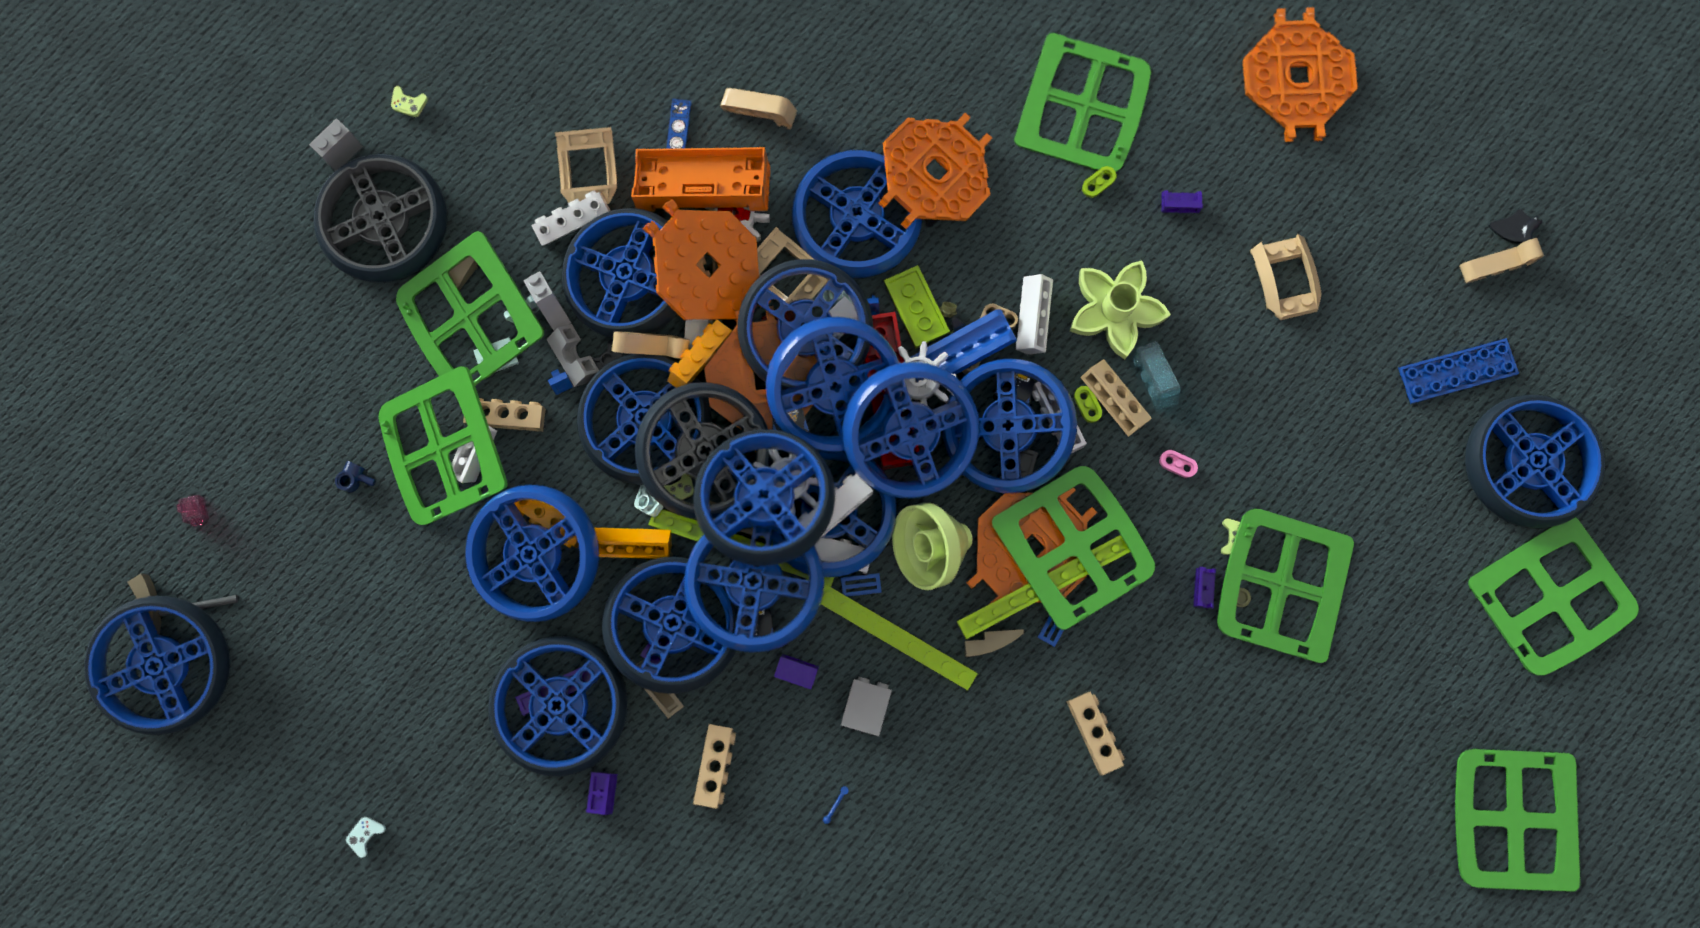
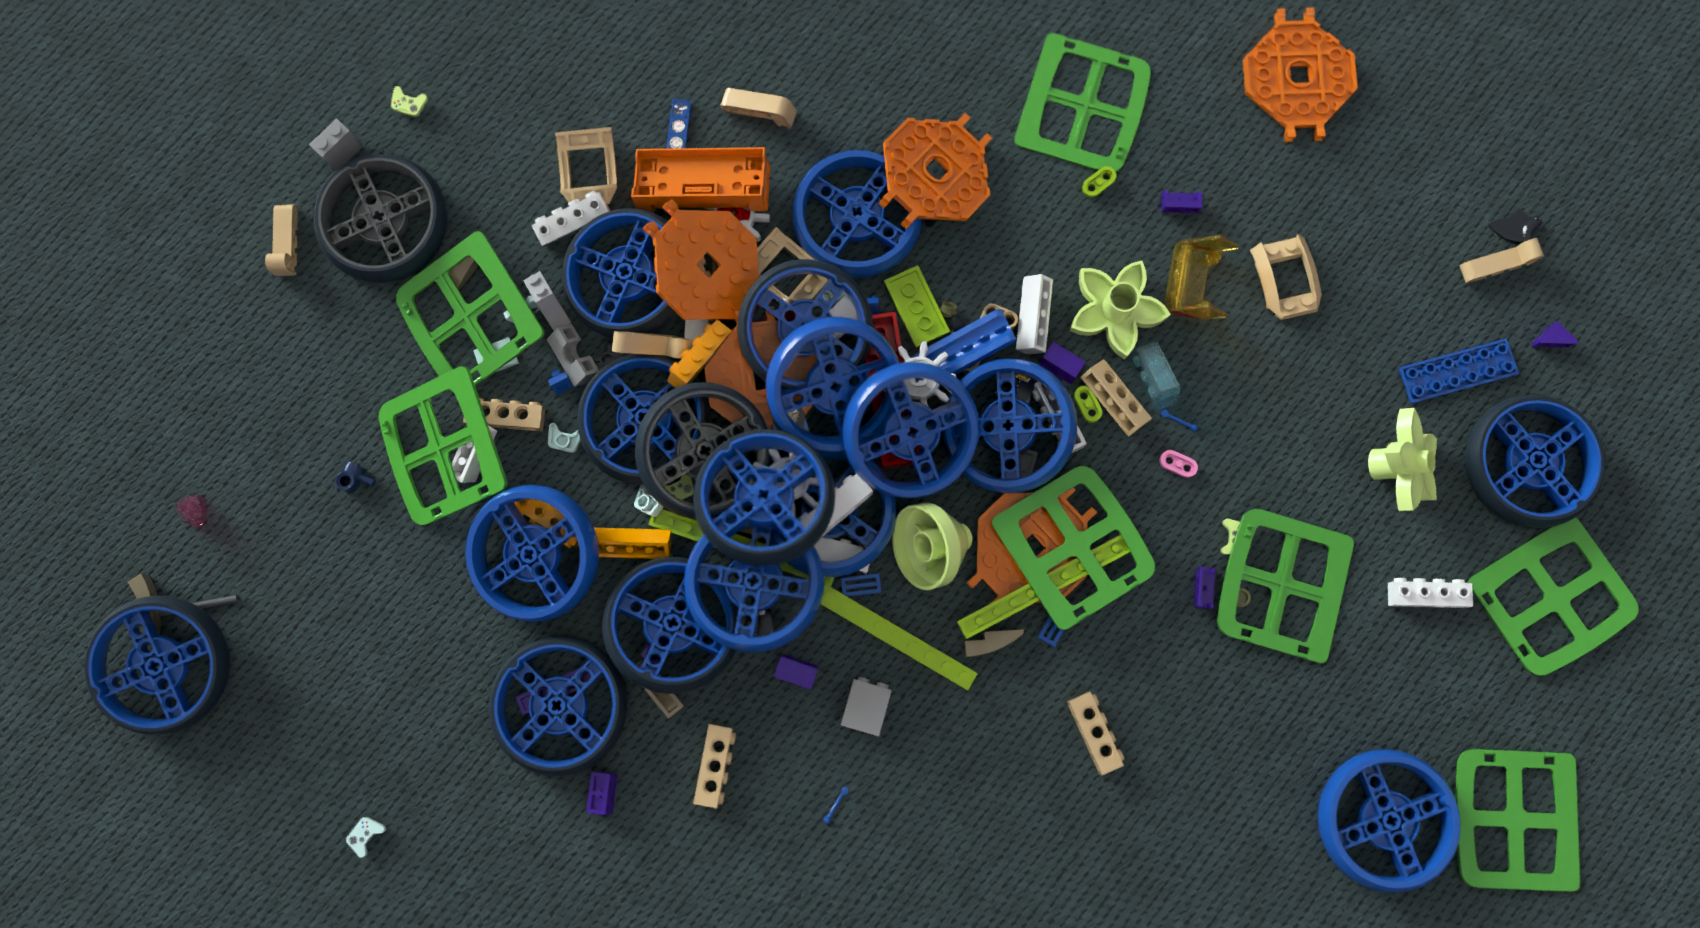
none -> tan beam [265,205,298,276]
none -> light aqua piece [548,423,581,453]
none -> dark purple hinge [1039,342,1085,384]
none -> blue hinge [1161,410,1198,432]
none -> clear yellow windscreen [1164,235,1239,320]
none -> blue wheel [1318,749,1461,893]
none -> yellowish green plant [1368,408,1437,511]
none -> white brick [1388,578,1473,608]
none -> dark purple slope [1532,321,1578,348]

